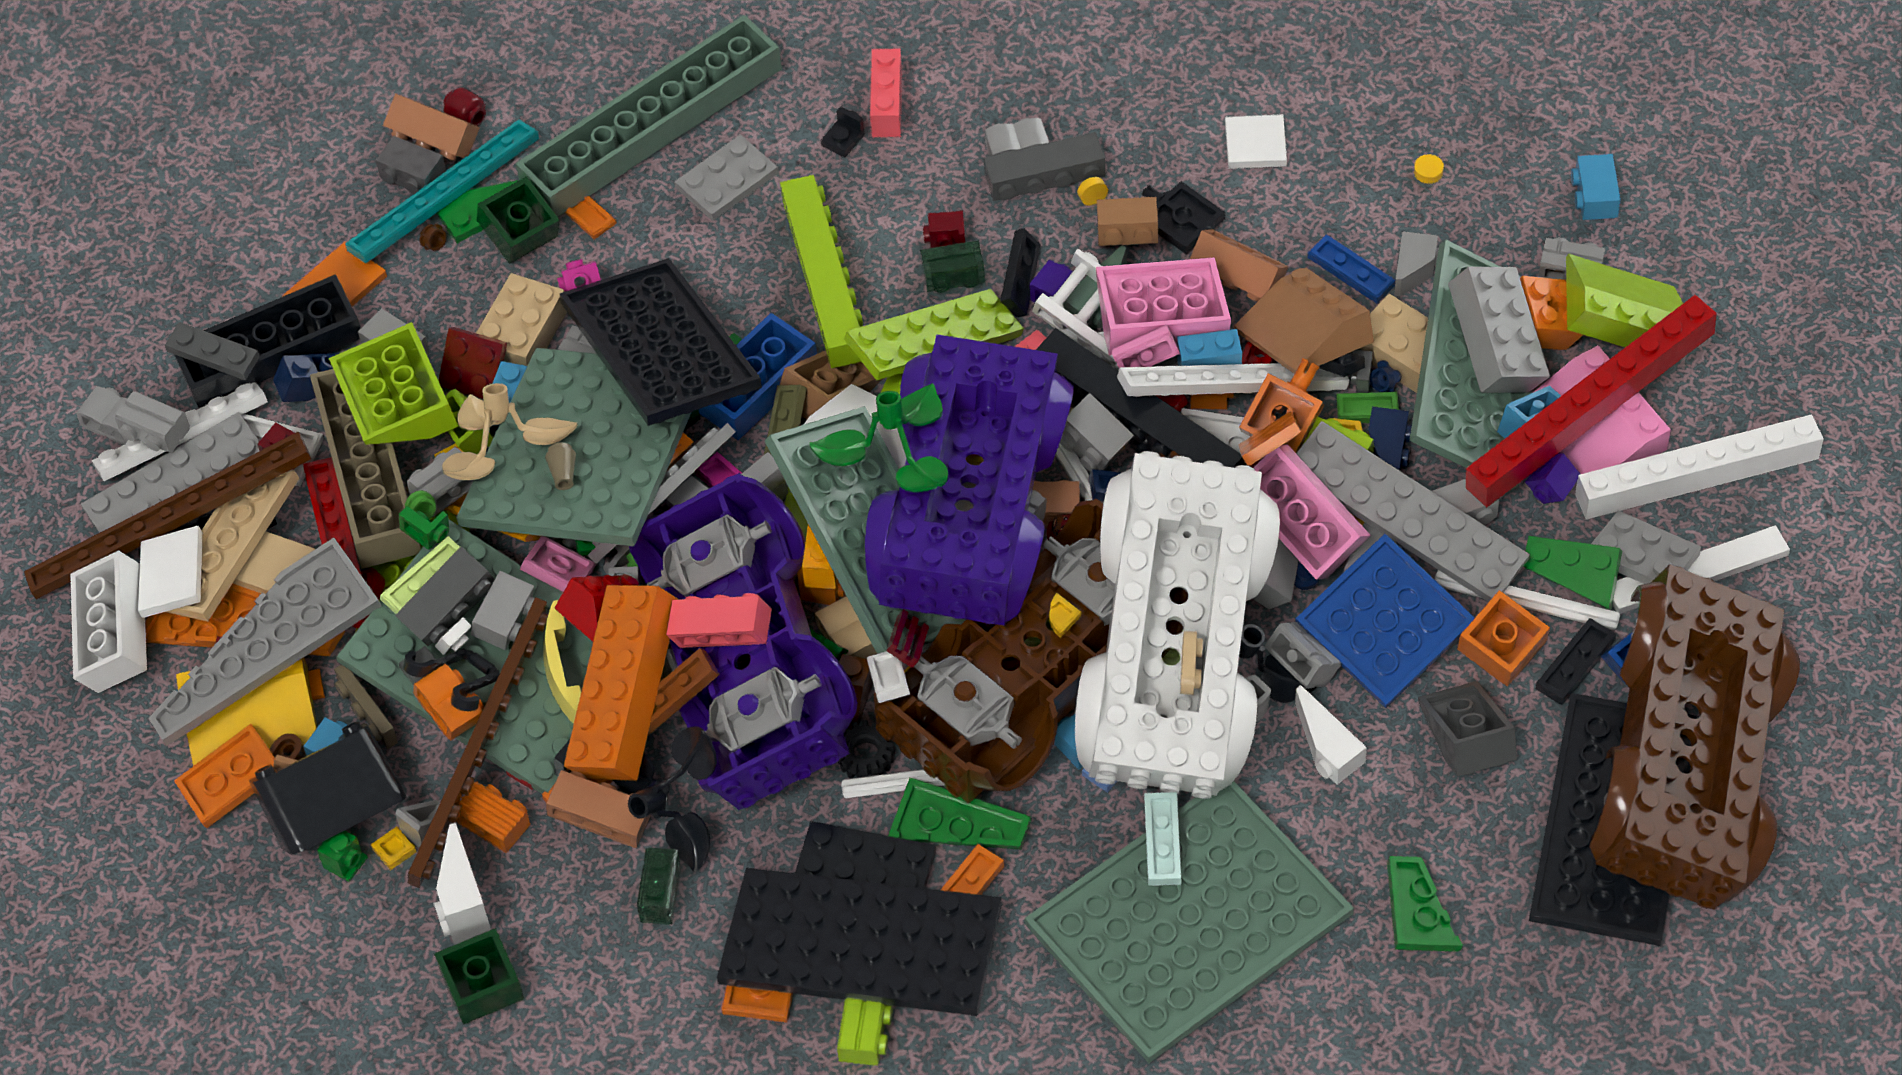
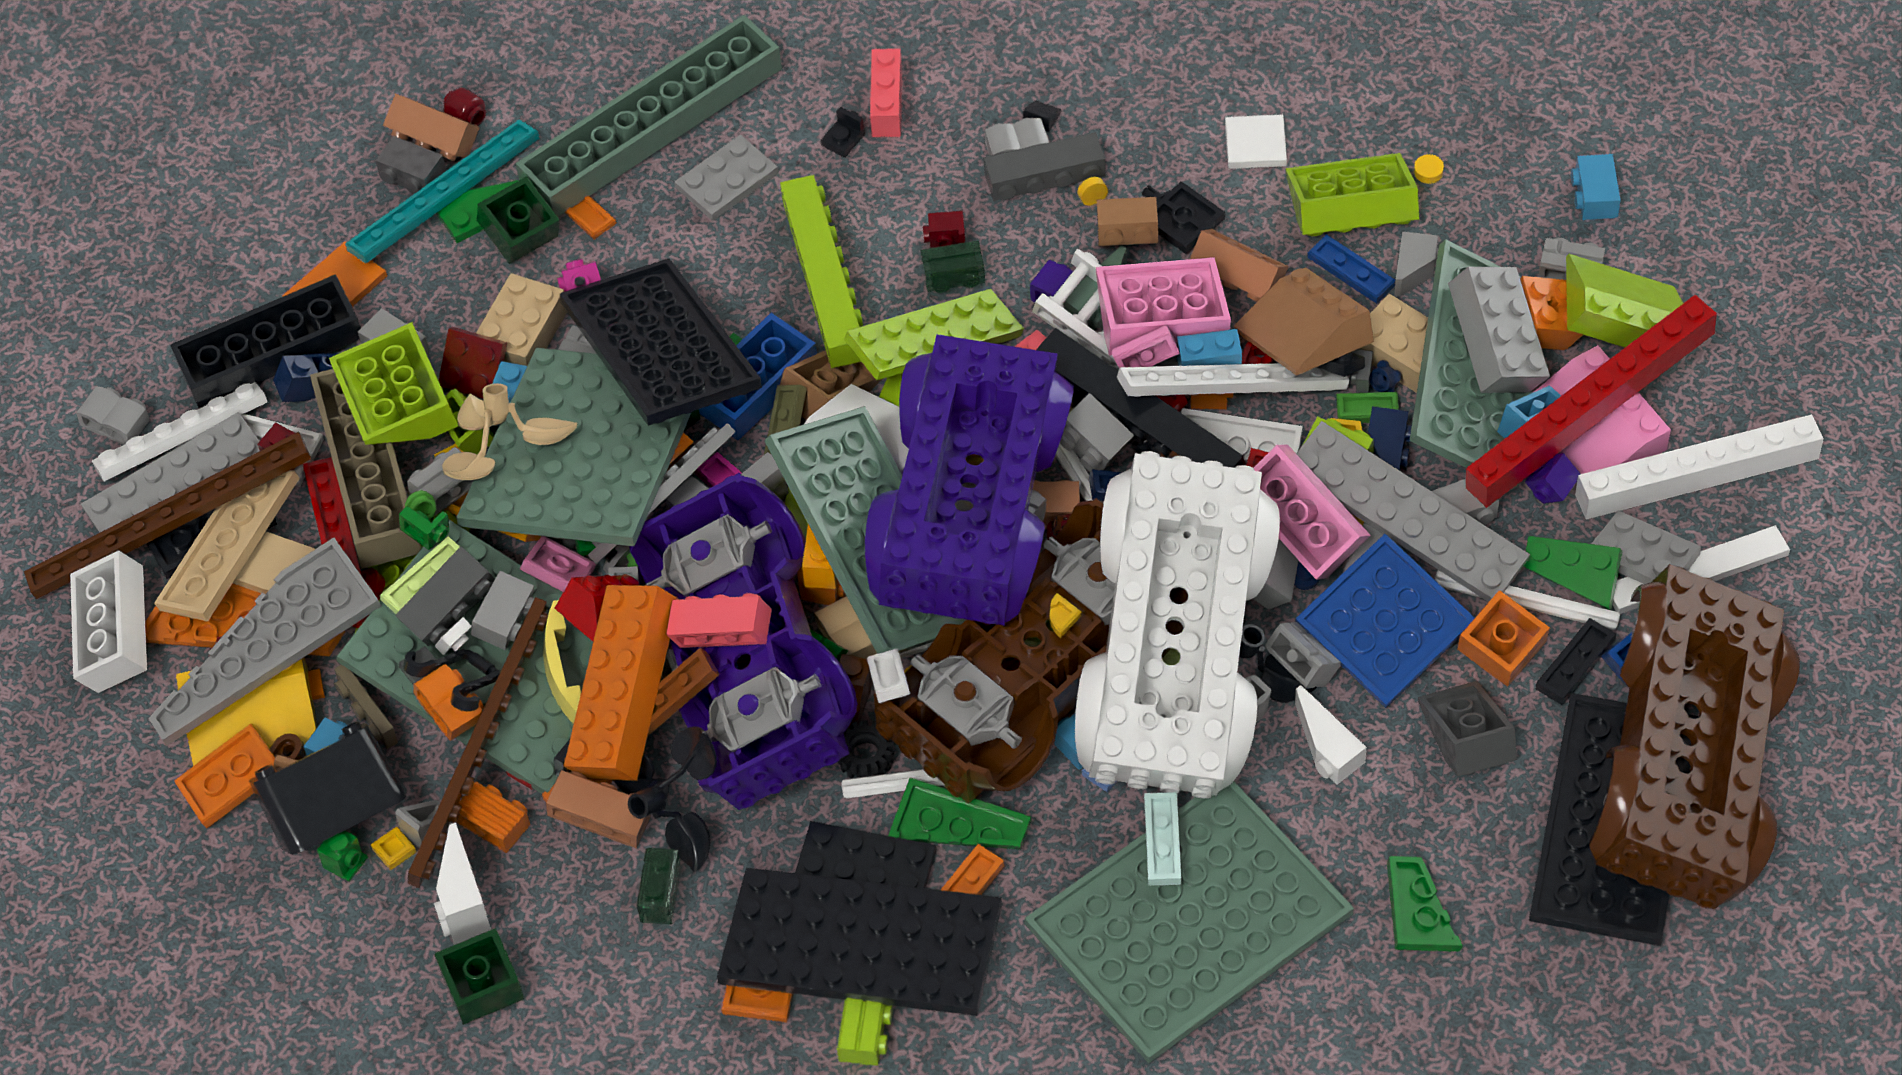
light grey brick [115,391,190,453] -> none
white tile [138,526,203,618] -> none
dark grey plate [165,322,260,380] -> none
reddish brown plate [419,223,447,251] -> none
dark tan cone [545,442,576,490] -> none
green plant [809,383,948,492] -> none
dark red tile [887,609,929,668] -> none
black plate [1000,228,1041,317] -> none
tan plate [1180,631,1203,695] -> none
orange tile [1238,411,1301,466] -> none
orange brick [1239,358,1324,453] -> none
none -> black slope [1023,100,1061,132]
none -> lime slope [1285,153,1419,236]

